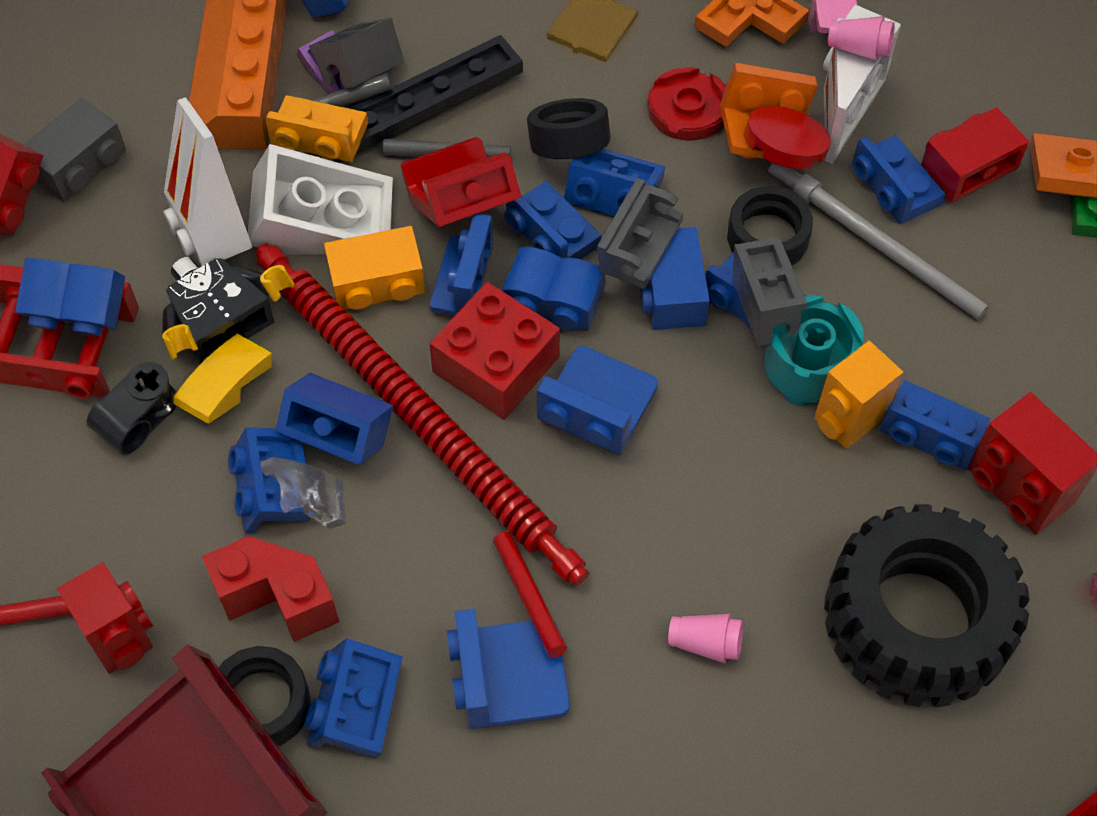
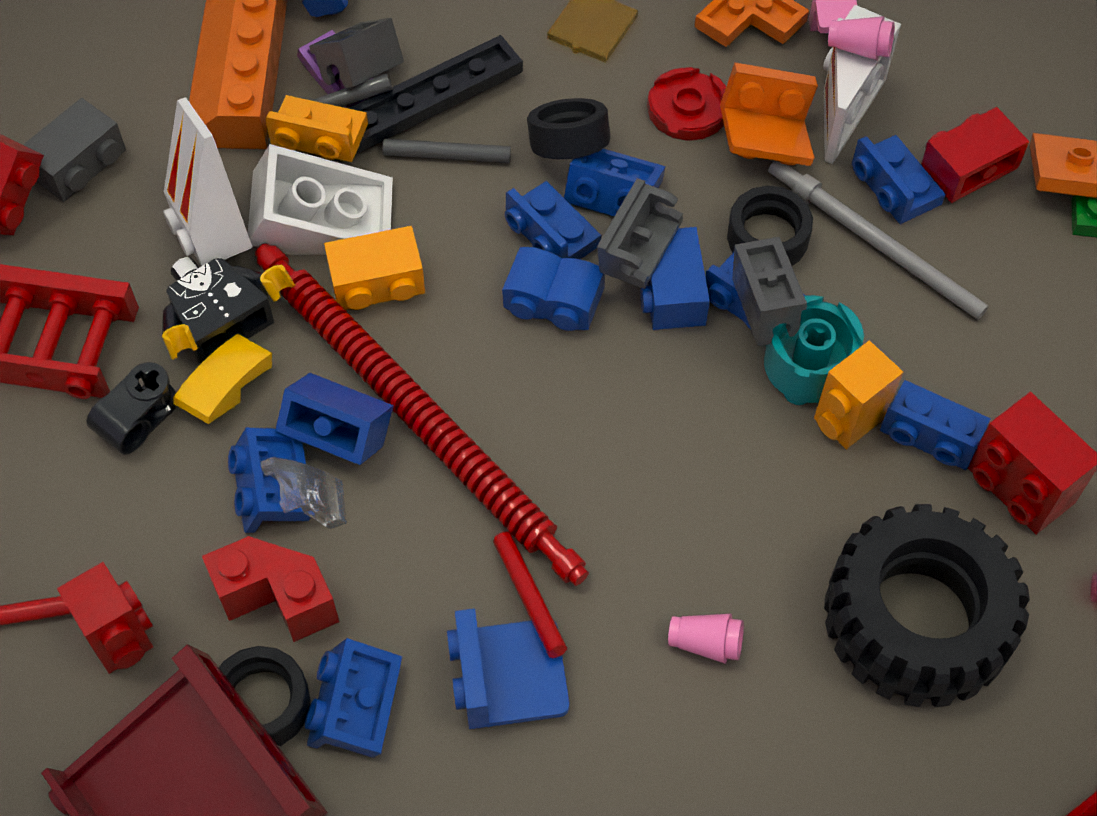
blue brick [15,258,125,336] -> none
red panel [400,137,522,227] -> none
red brick [429,282,560,420] -> none
blue bracket [430,214,493,316] -> none
blue bracket [537,346,658,456] -> none
red tile [744,106,831,169] -> none

